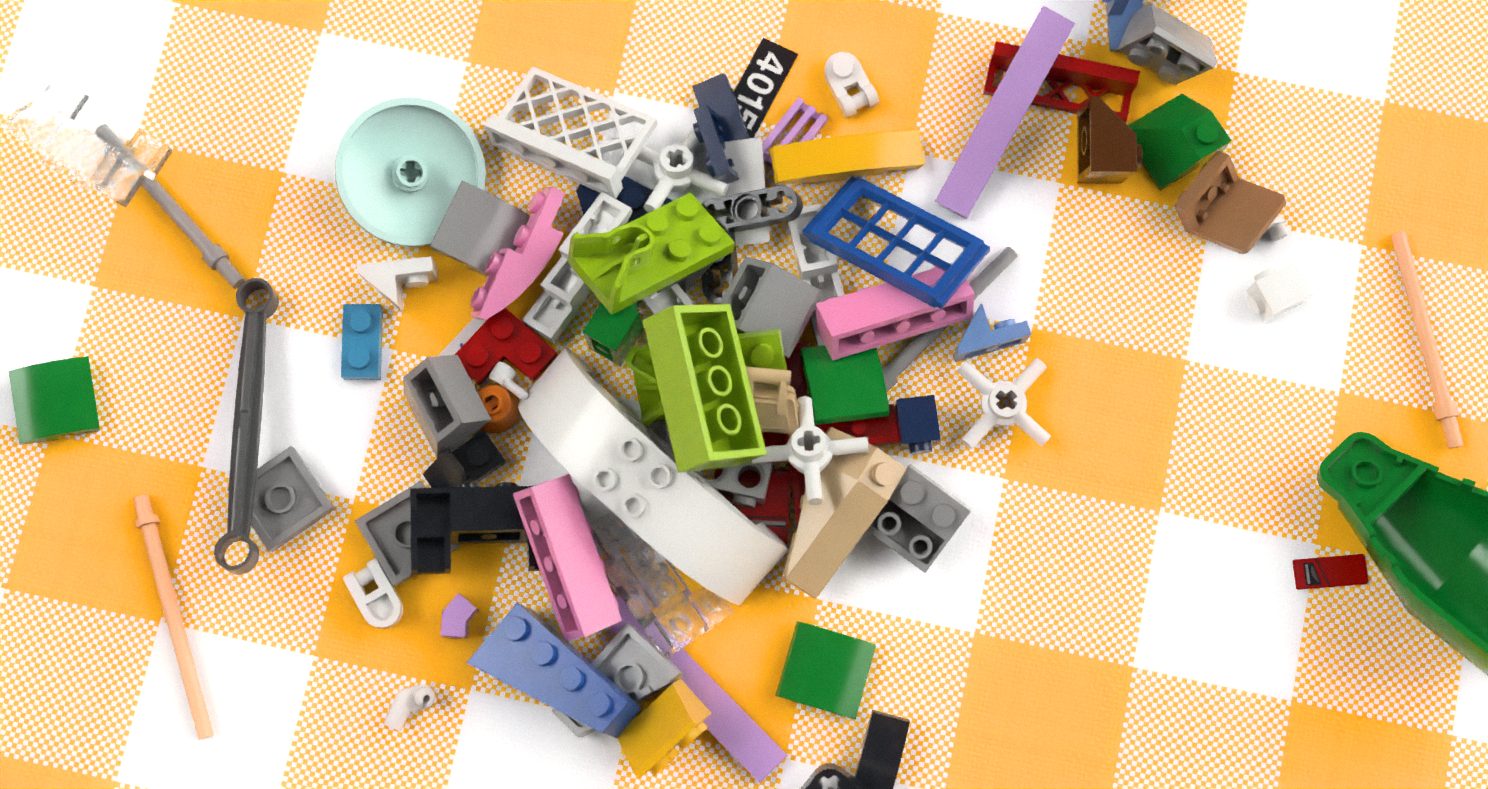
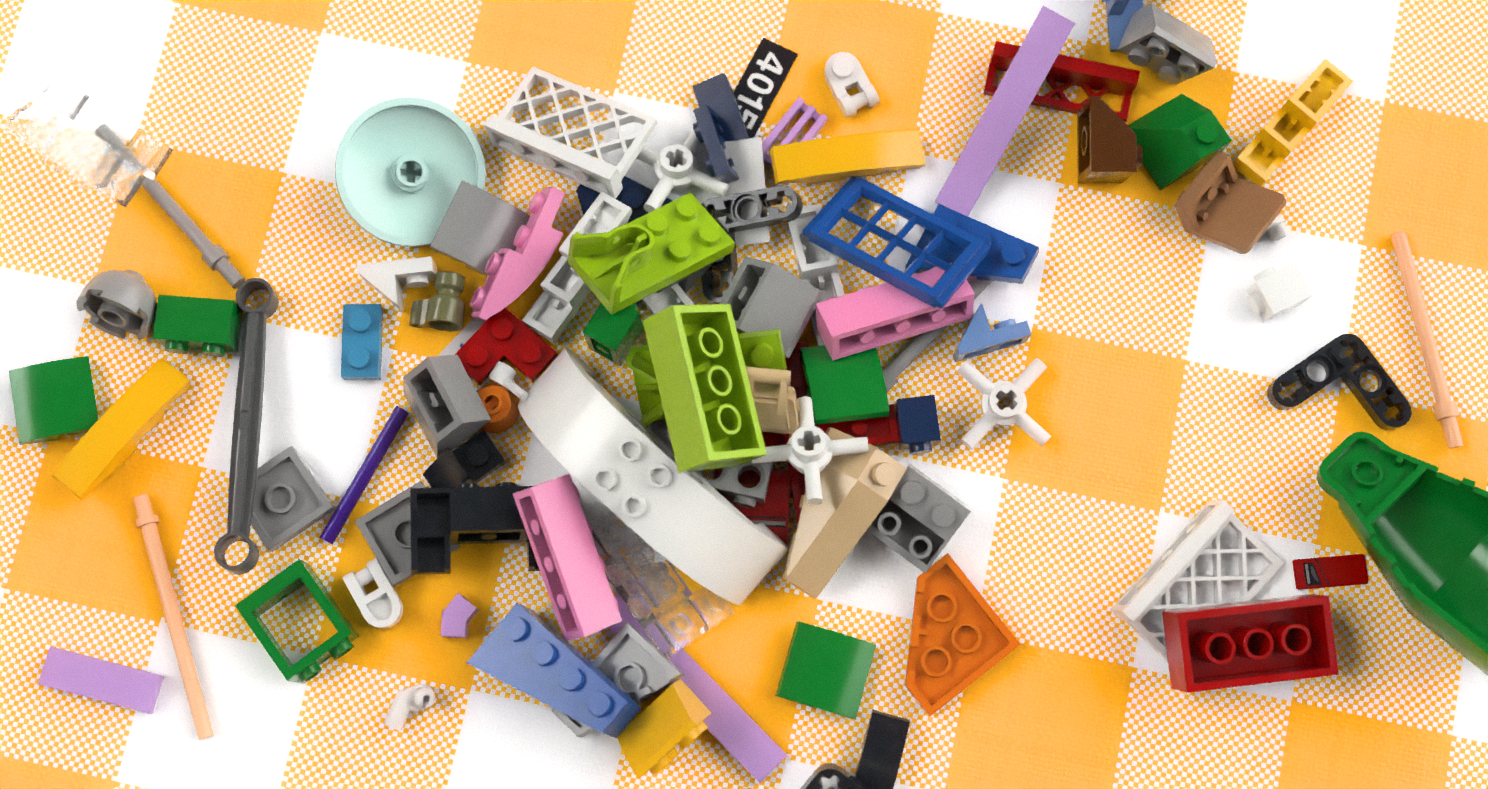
none -> lavender tile [38,646,164,714]
none -> yellow slope [52,358,190,500]
none -> light grey cylinder [76,270,157,340]
none -> green brick [152,295,243,357]
none -> green window [235,559,359,683]
none -> dark purple bar [319,406,409,545]
none -> olive piece [409,271,465,332]
none -> blue wing [905,204,1039,284]
none -> orange plate [905,553,1021,717]
none -> white fence [1110,500,1283,663]
none -> red brick [1162,594,1339,693]
none -> yellow slope [1233,58,1353,186]
none -> black beam [1267,334,1412,431]

